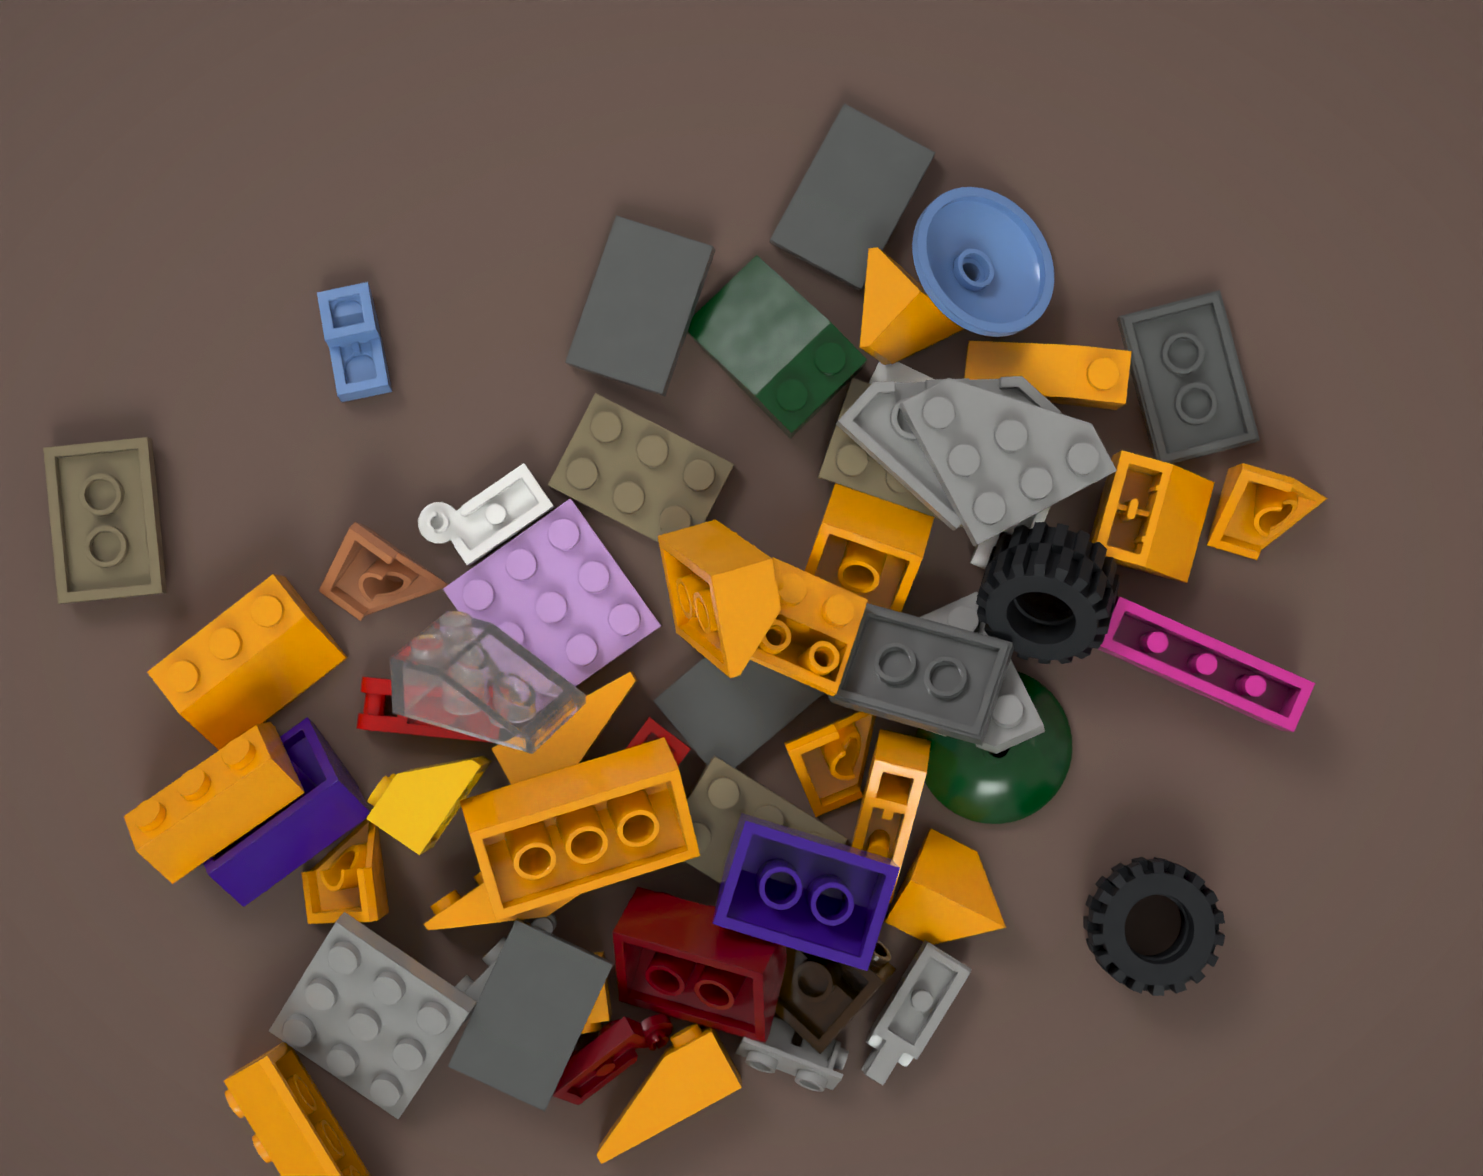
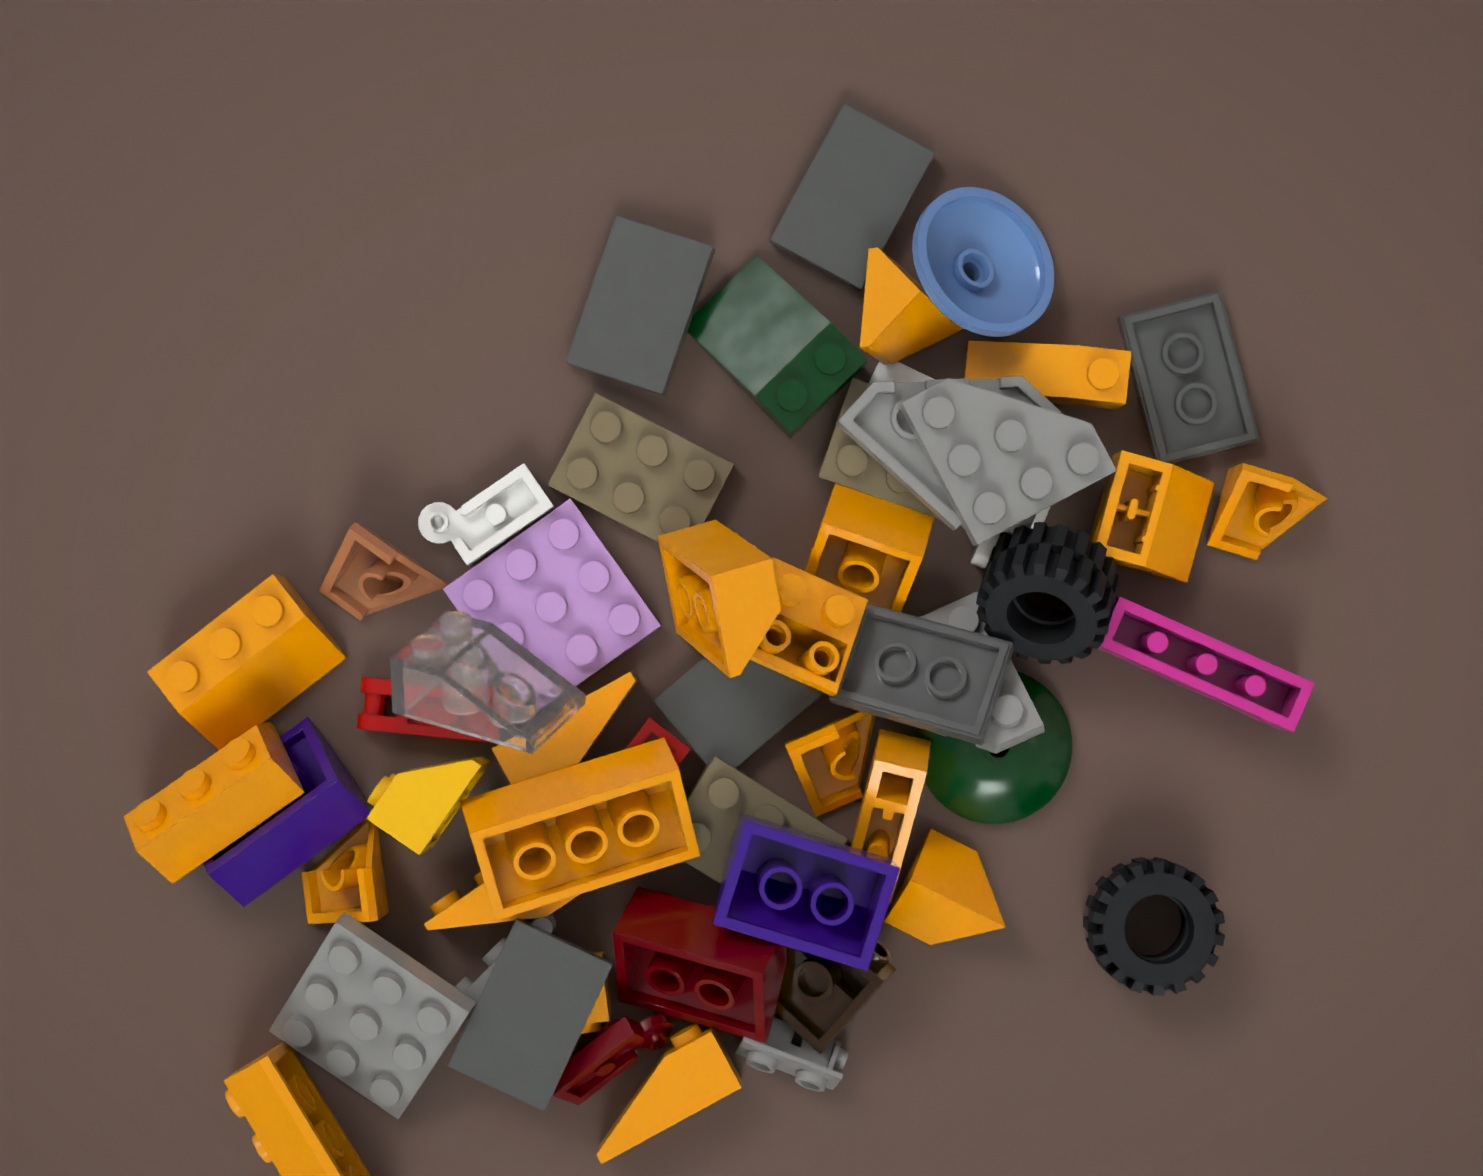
dark tan plate [43,437,167,604] -> none
medium blue slope [317,282,392,402] -> none
light grey hinge [861,940,972,1085] -> none

